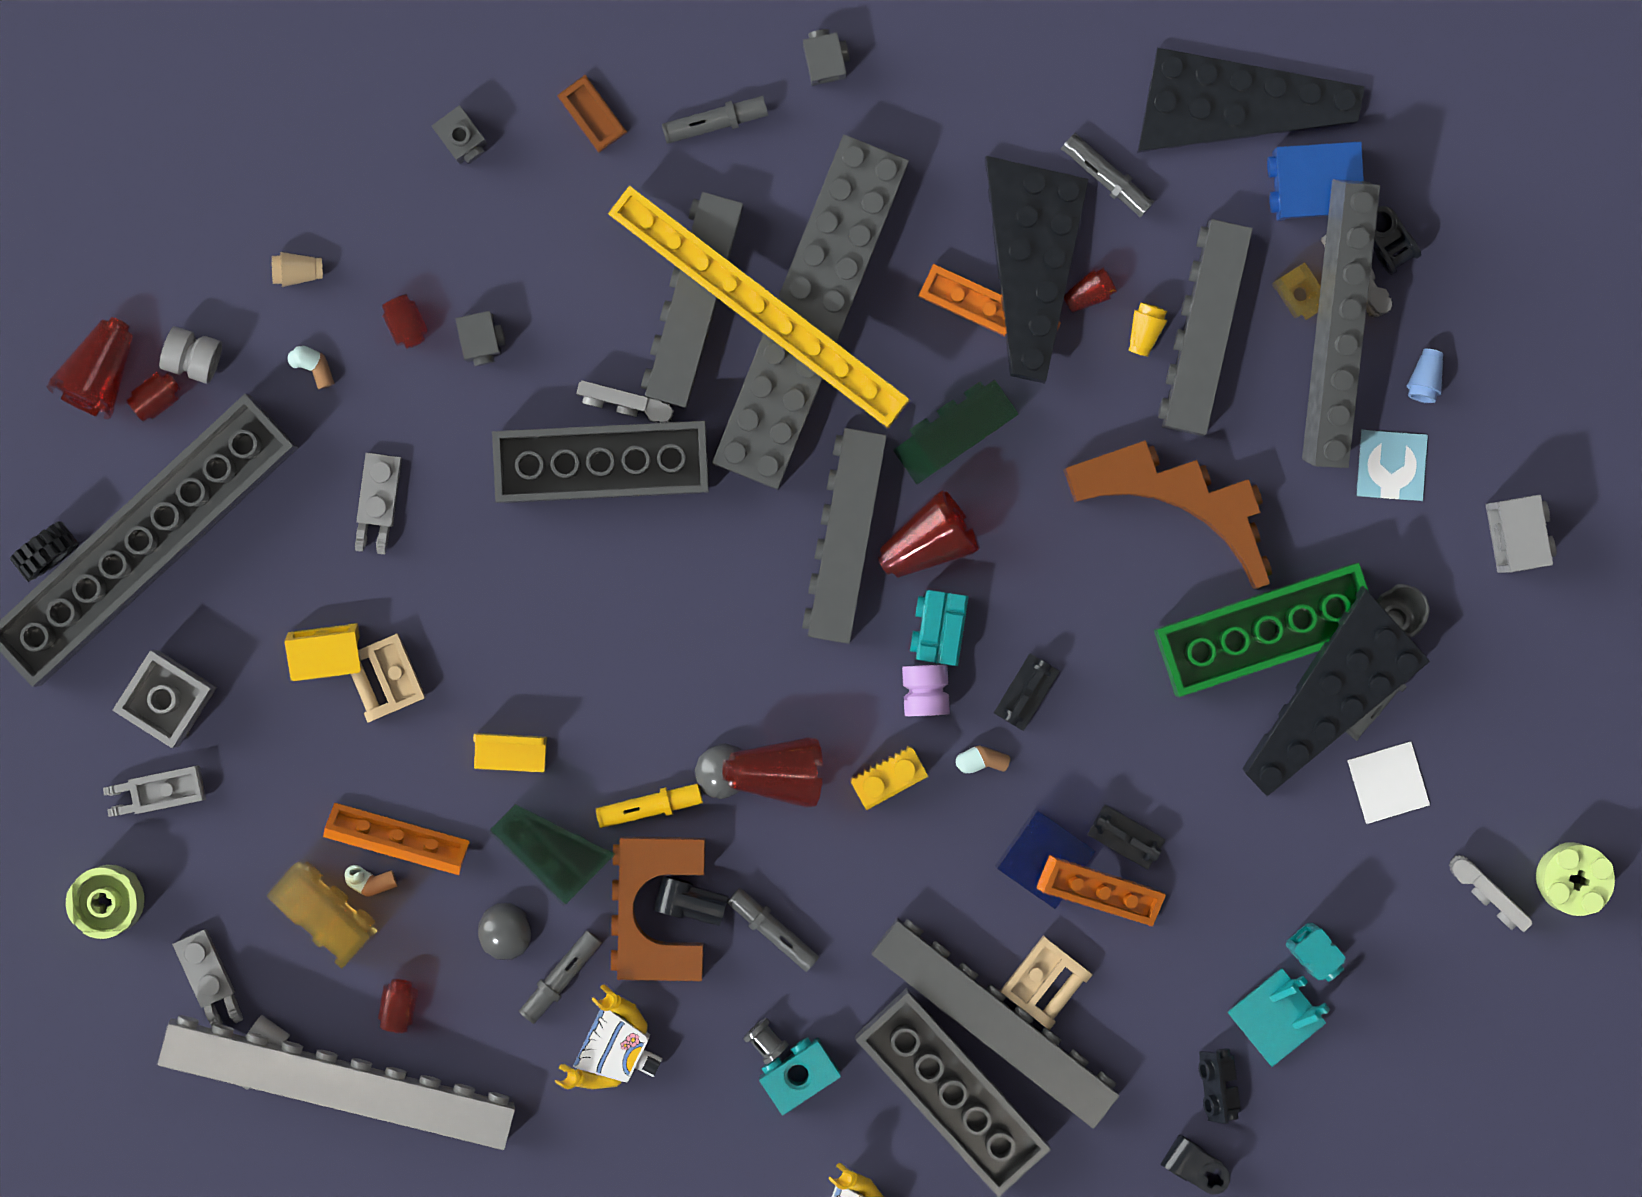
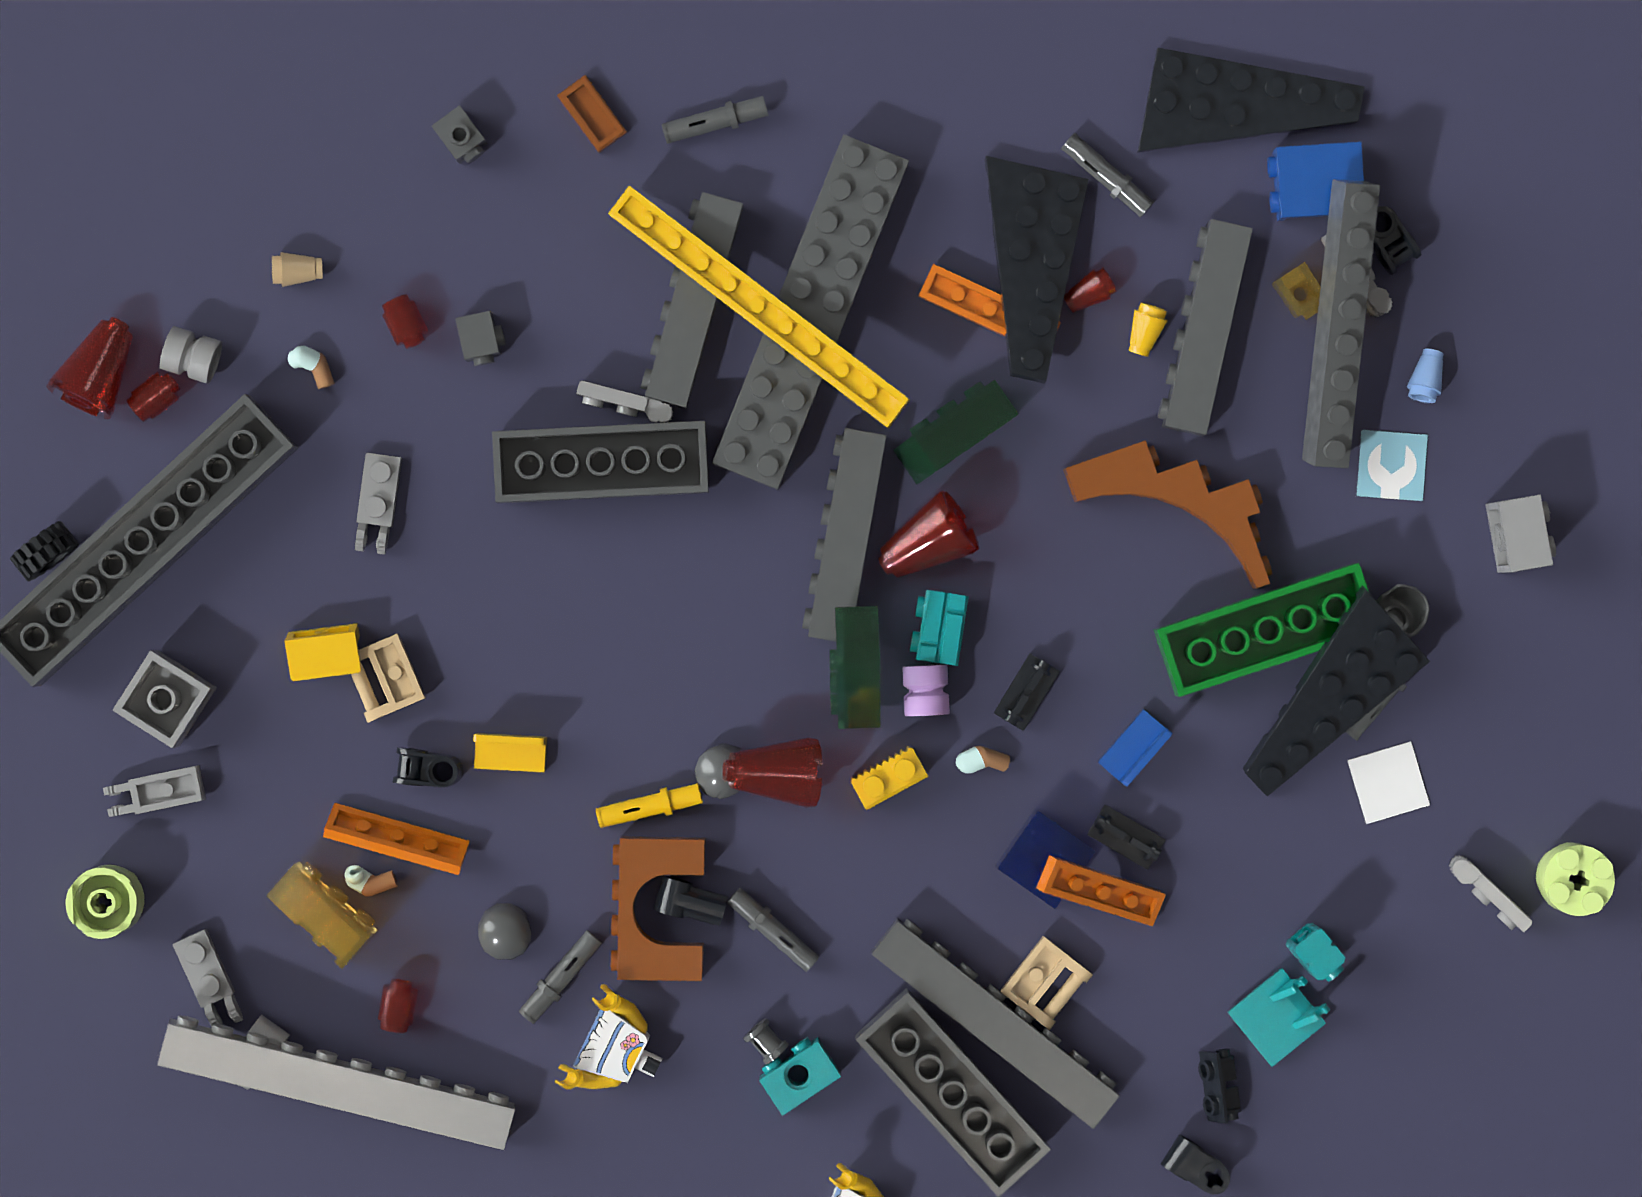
clear green wedge [489,804,615,906] -> none
dark grey brick [803,29,850,86] -> none
none -> black piece [393,747,463,788]
none -> clear green wedge [829,606,881,729]
none -> blue panel [1097,709,1173,787]

